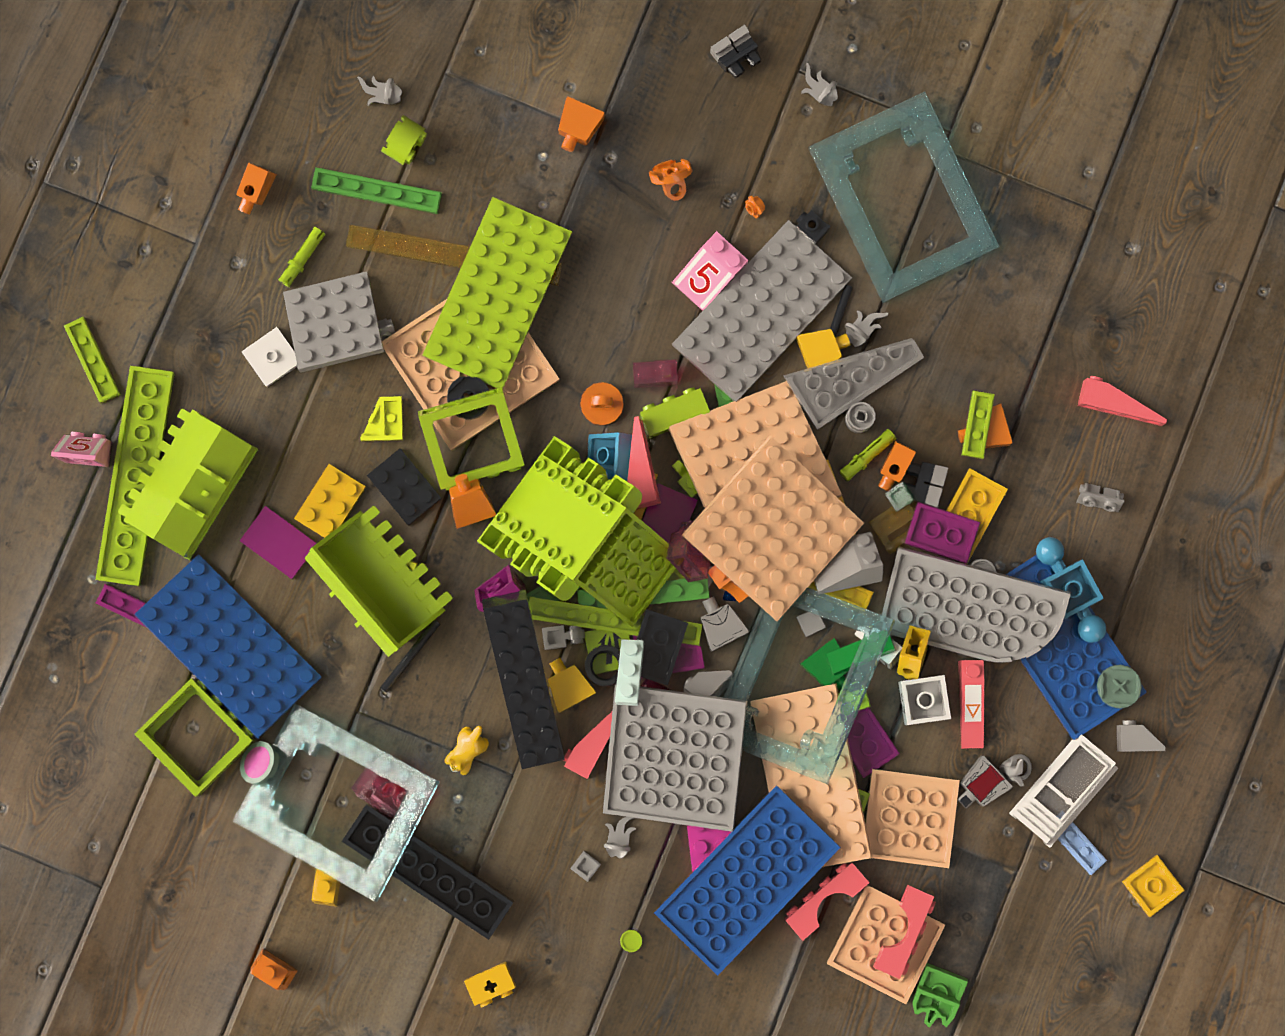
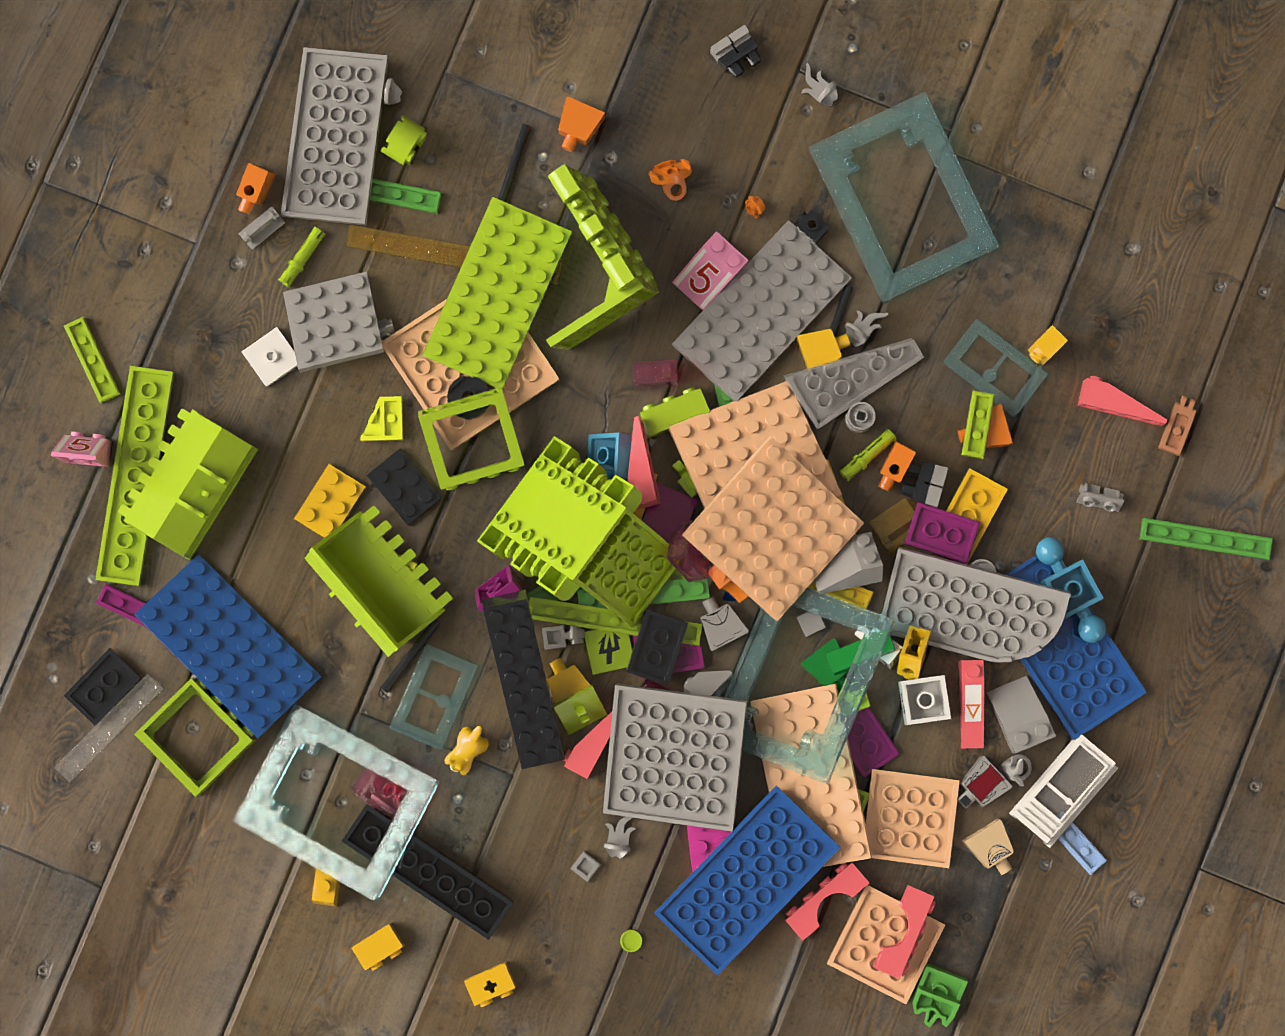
magenta tile [239,506,317,580] -> none
tile [240,741,279,785] -> none
orange torso [250,949,298,990] -> none
orange torso [449,474,496,529] -> none
orange tile [580,382,624,426] -> none
black tyre [585,645,620,686] -> none
light aqua plate [615,639,644,706] -> none
clear green tile [885,482,916,512] -> none
sand green tile [1097,665,1142,709] -> none
light grey slope [1116,721,1165,752] -> none
yellow tile [1122,855,1185,917] -> none
none -> clear plate [54,673,165,783]
none -> black plate [64,648,142,726]
none -> light grey hinge [238,206,285,250]
none -> light grey plate [281,47,389,226]
none -> yellow brick [352,923,405,971]
none -> clear light blue door [390,644,477,750]
none -> black bar [498,124,530,202]
none -> lime bracket [546,164,659,350]
none -> lime piece [553,685,607,735]
none -> clear light blue door [942,318,1048,418]
none -> tan torso [962,819,1014,875]
none -> light grey slope [986,676,1056,753]
none -> yellow brick [1028,325,1068,365]
none -> bright green tile [1139,518,1273,560]
none -> nougat hinge [1158,395,1196,456]

